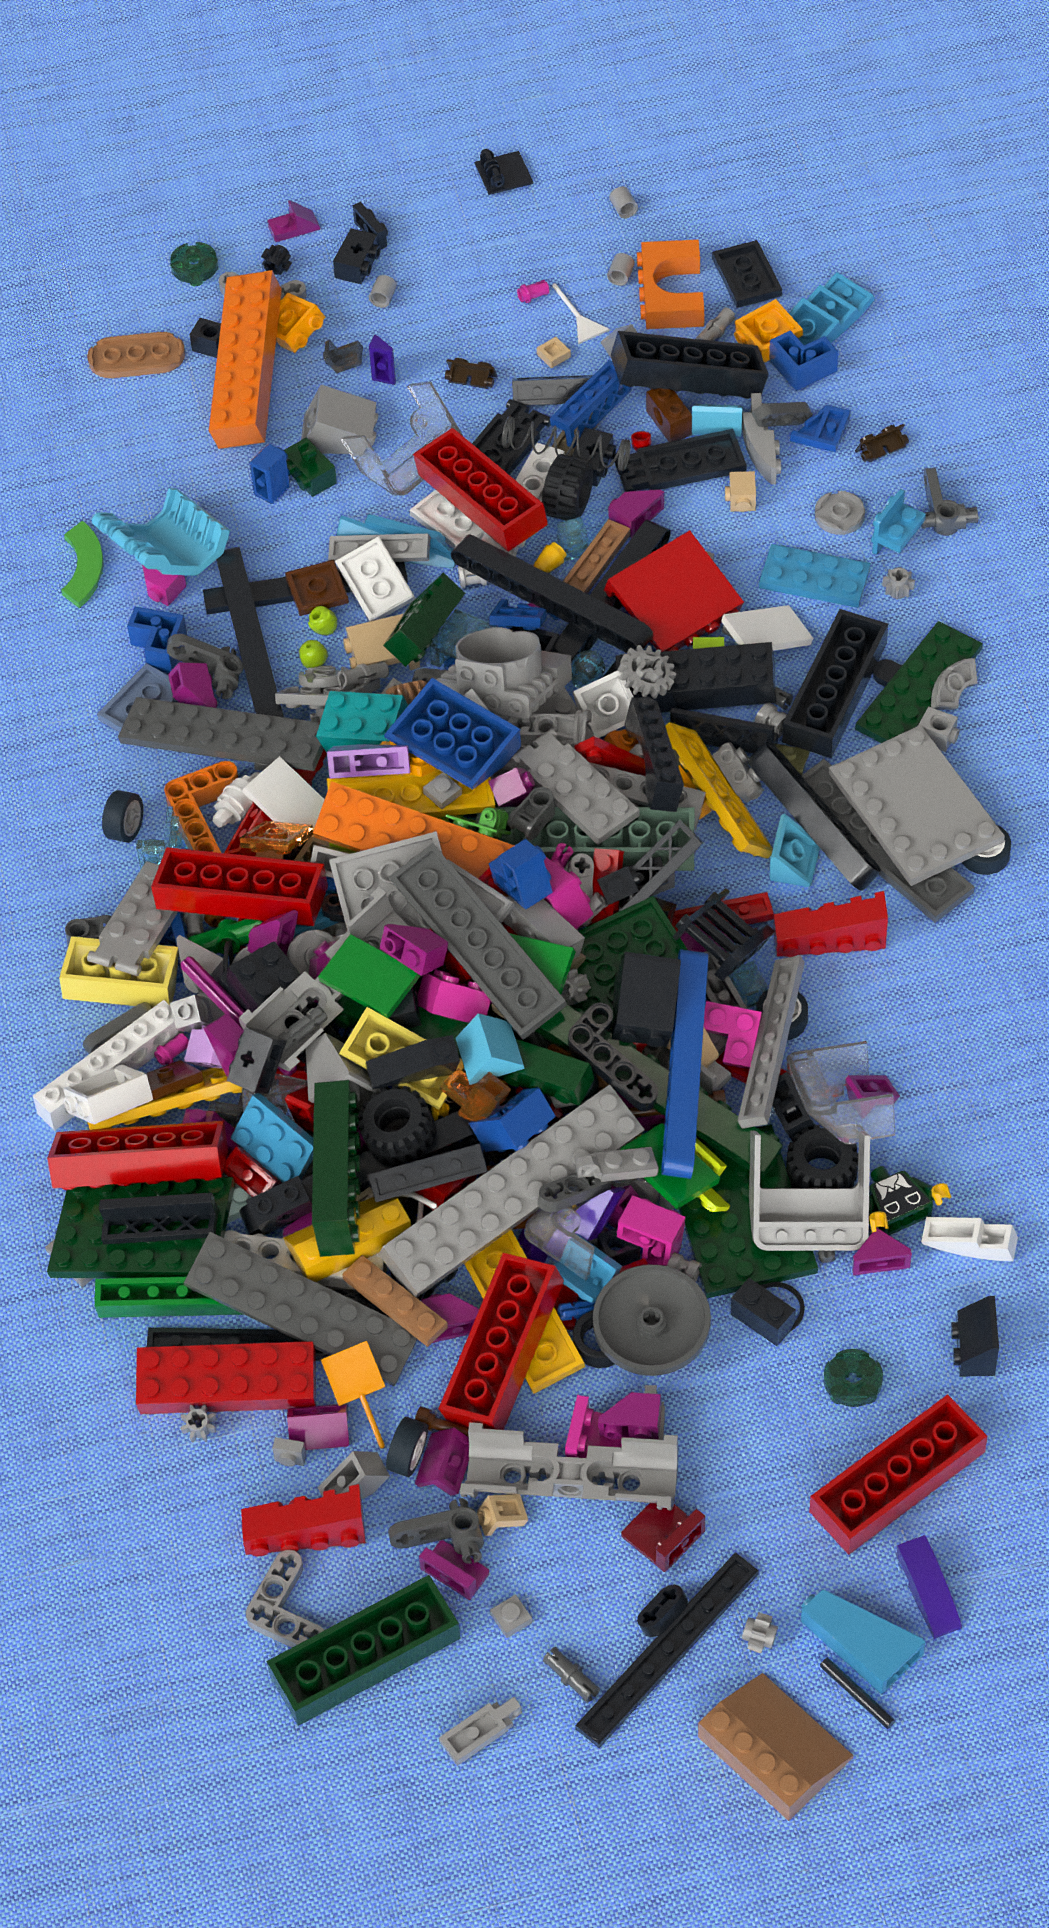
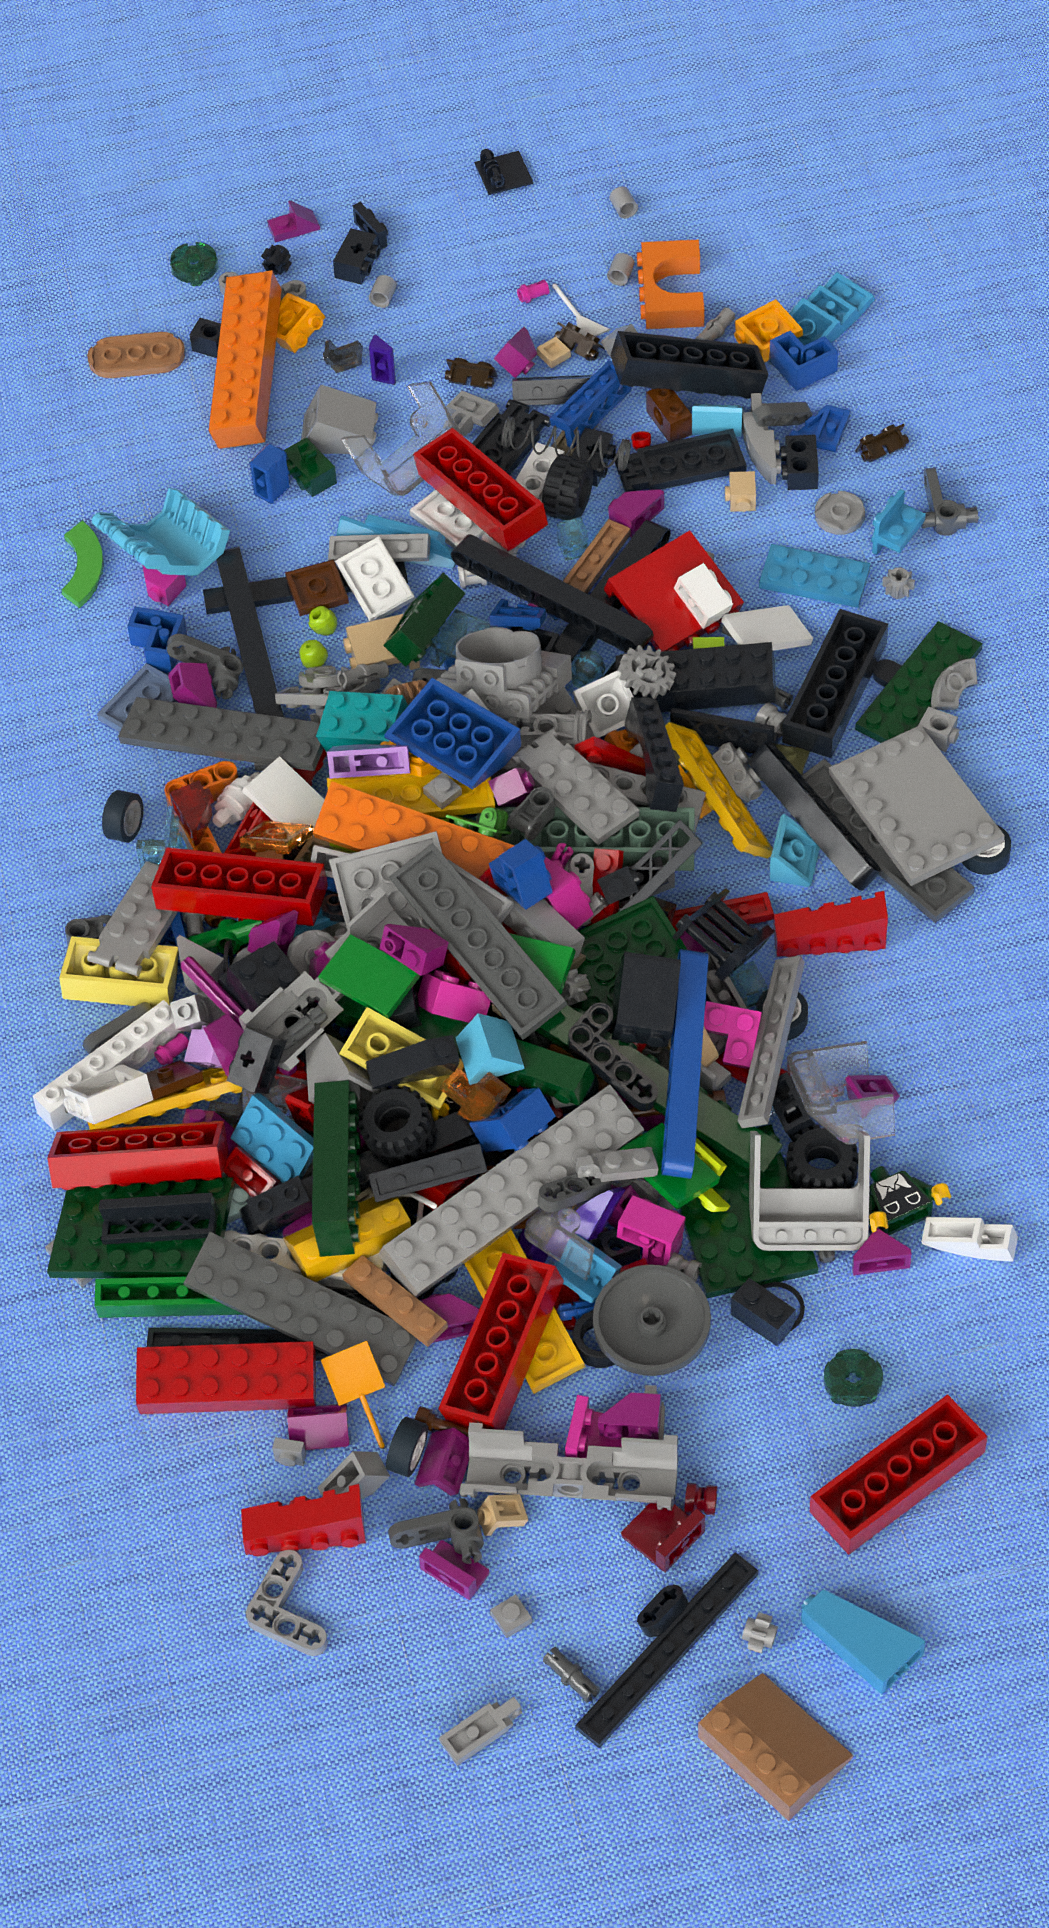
light grey gear [180,1405,217,1442] -> none
dark green brick [266,1575,461,1726] -> none
yellow cone [533,542,567,574] -> none
black plate [712,240,782,308] -> none
black bar [820,1657,896,1729] -> none
dark purple slope [896,1535,962,1639] -> none
black slope [951,1296,999,1377] -> none
none -> clear red slope [170,780,214,846]
none -> light grey hinge [445,391,499,437]
none -> magenta slope [494,327,538,378]
none -> dark brown hinge [554,322,605,361]
none -> white brick [674,563,733,629]
none -> dark red wheel [684,1483,717,1516]
none -> black brick [780,435,819,490]

